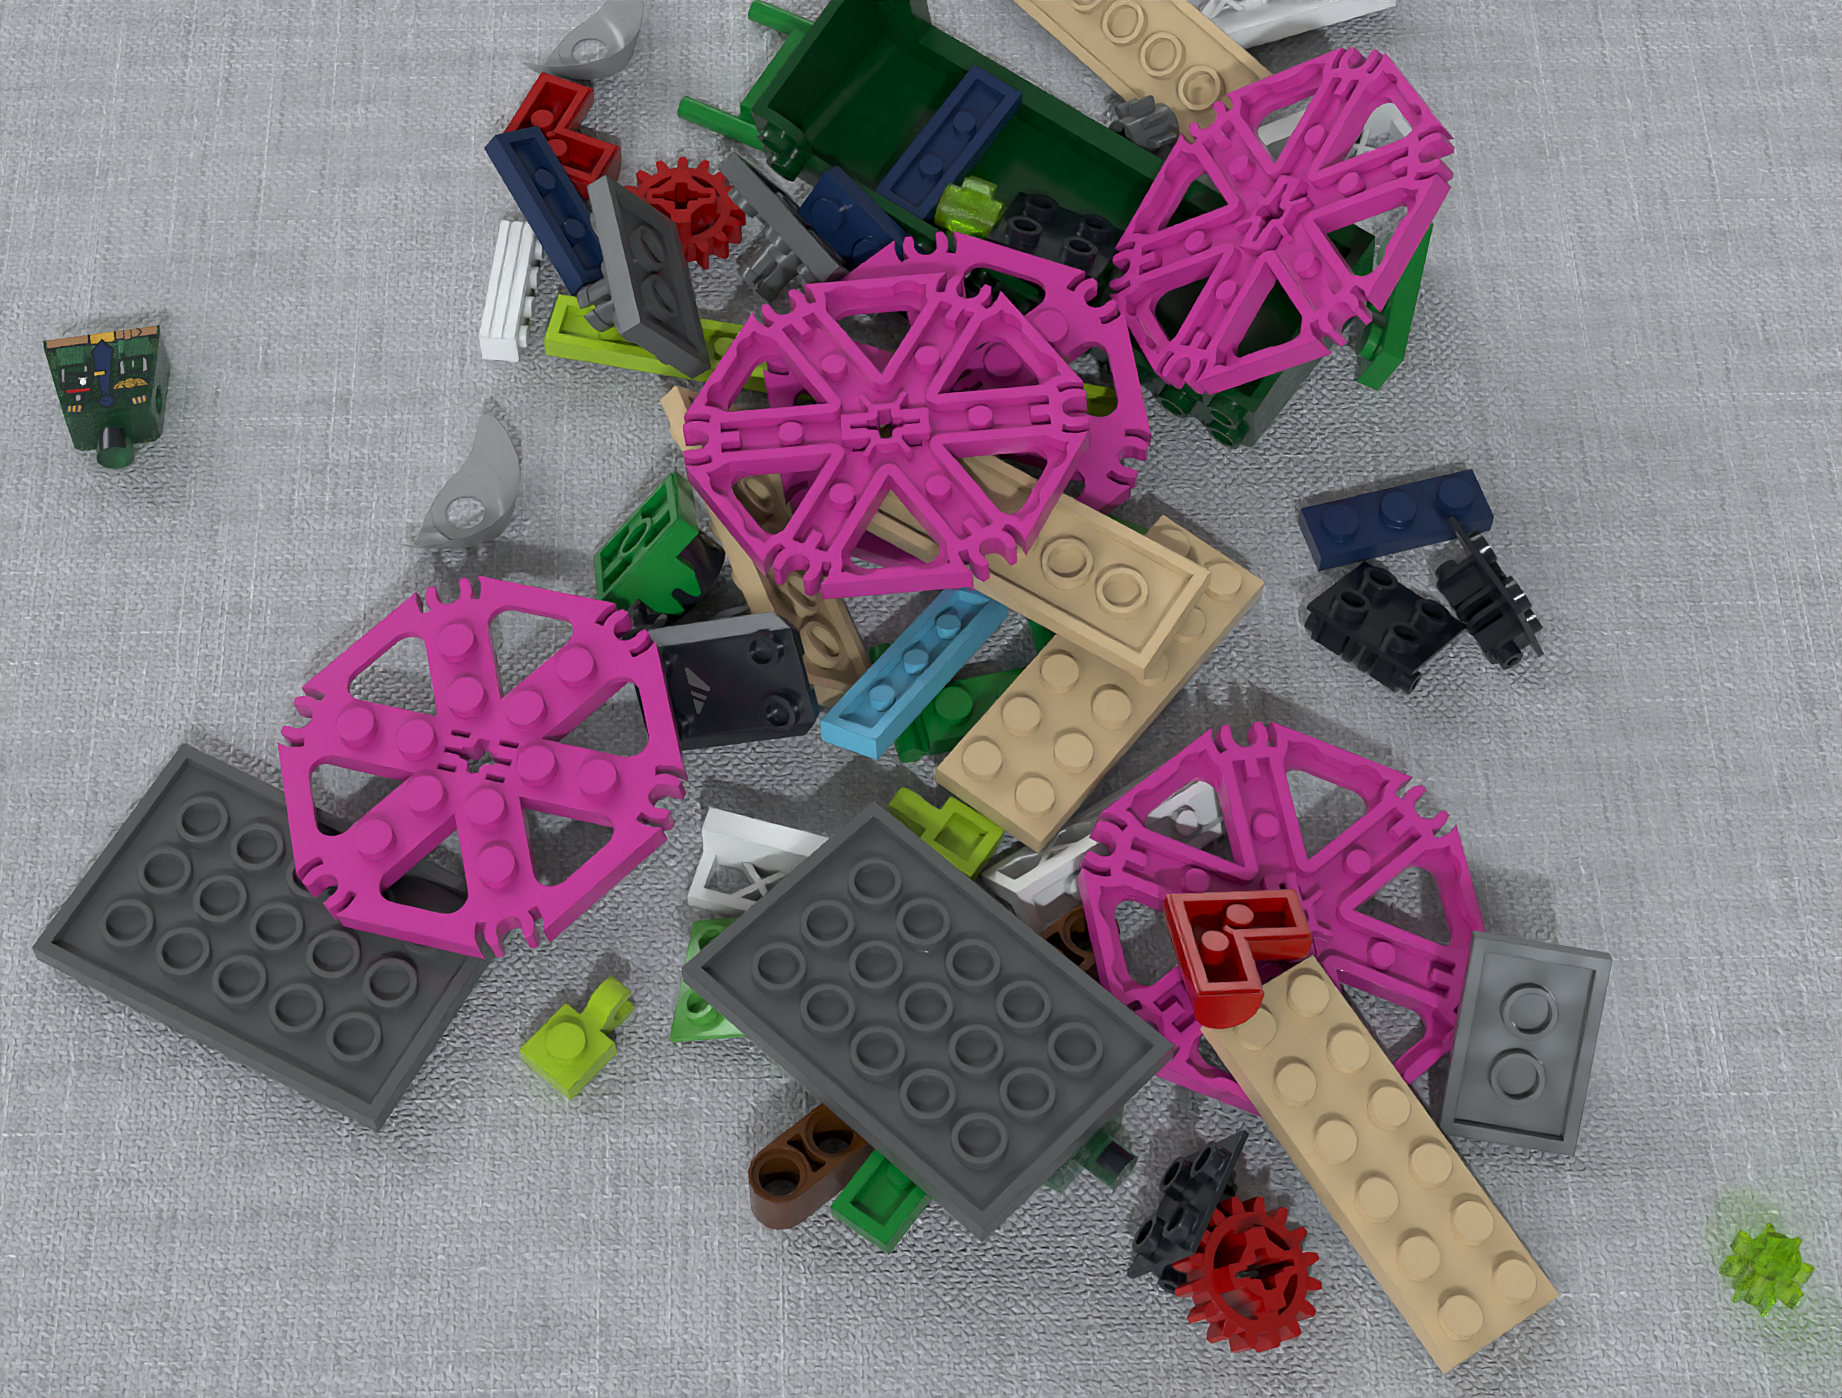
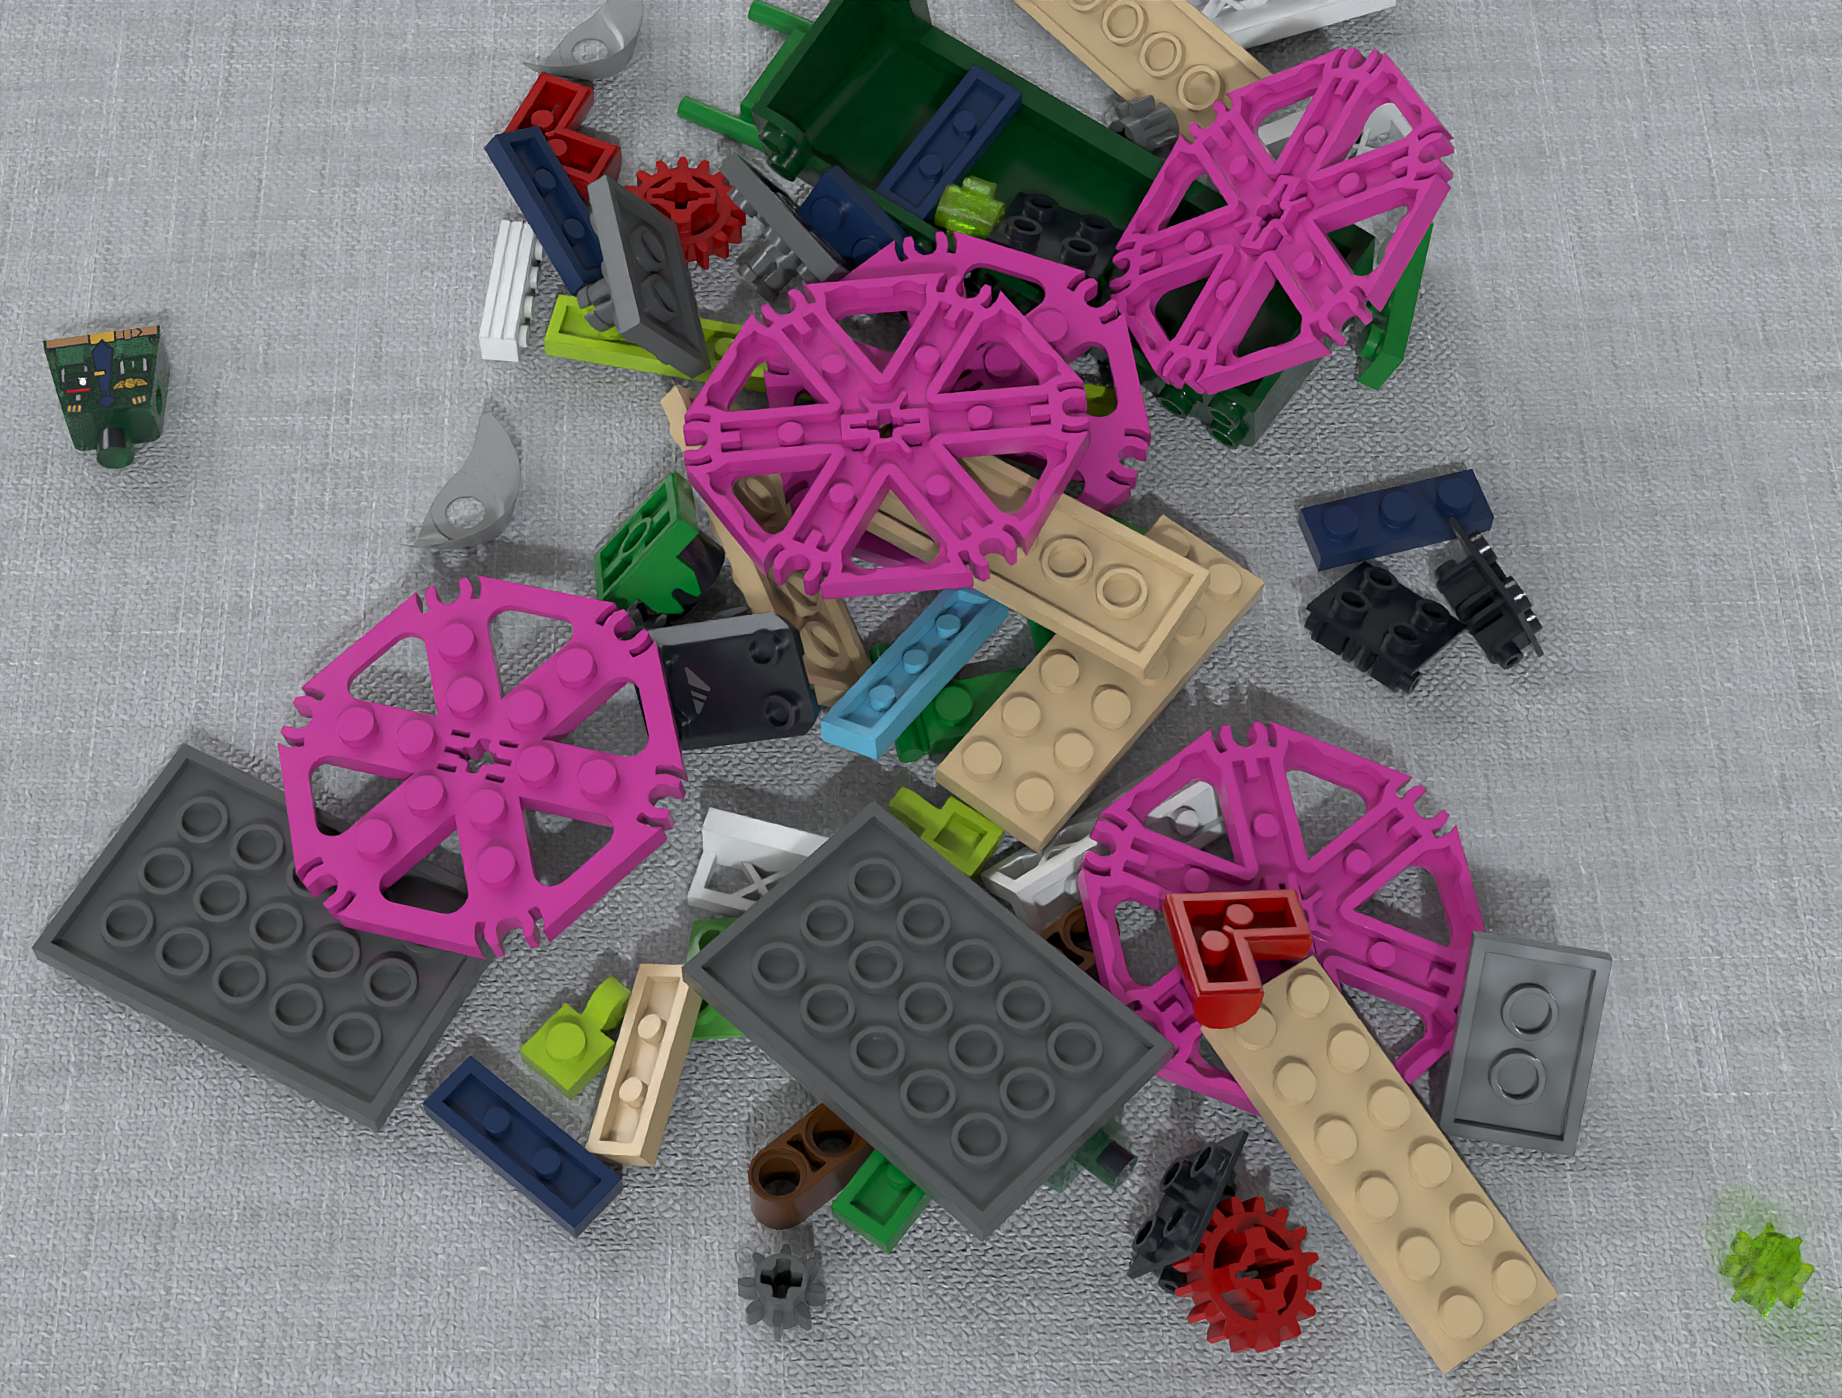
none -> dark blue plate [423,1055,623,1239]
none -> tan plate [585,963,703,1167]
none -> dark grey gear [738,1244,826,1339]

